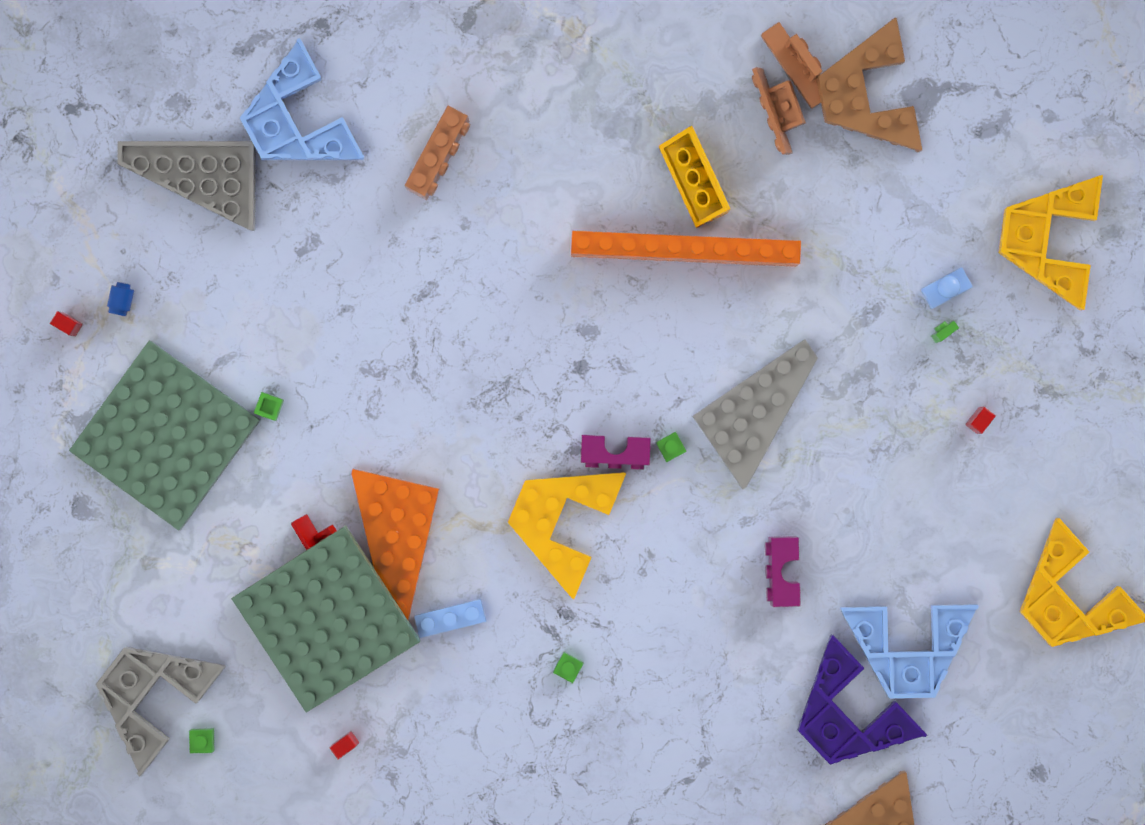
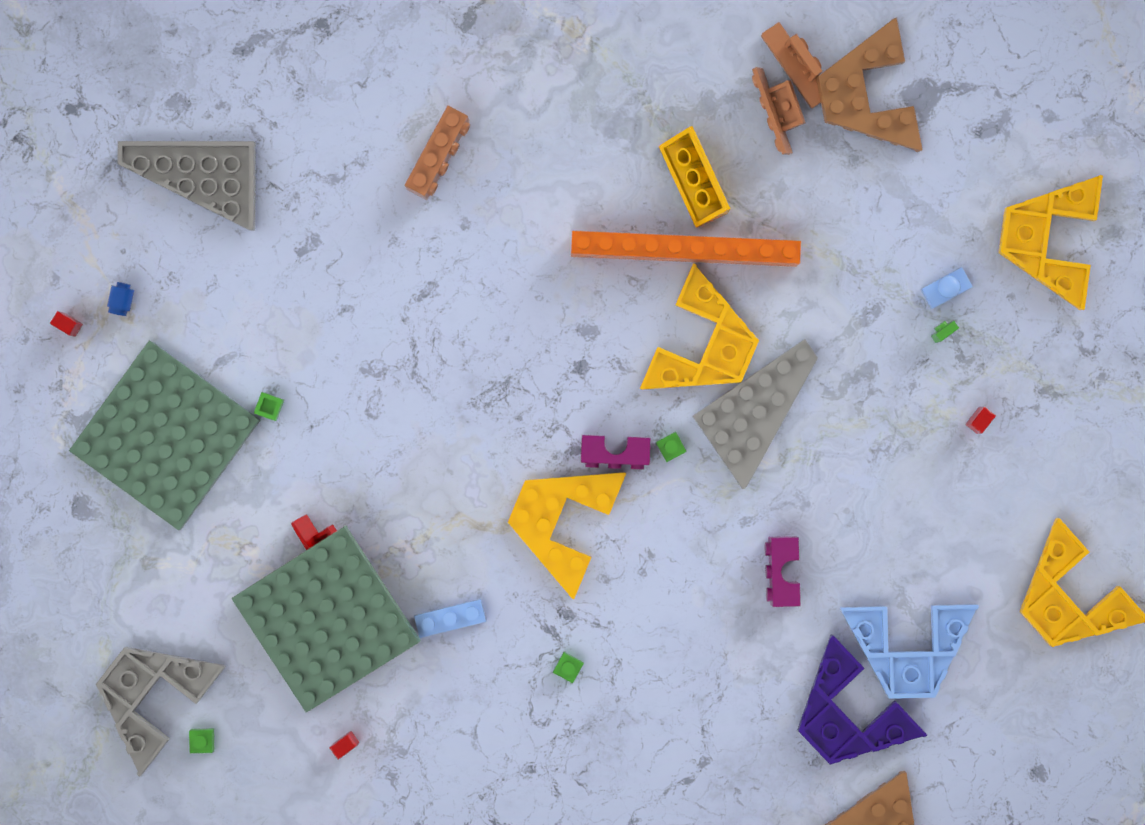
light blue wing [240,38,364,160] -> none
orange wing [351,469,439,621] -> none
none -> yellow wing [640,263,759,390]

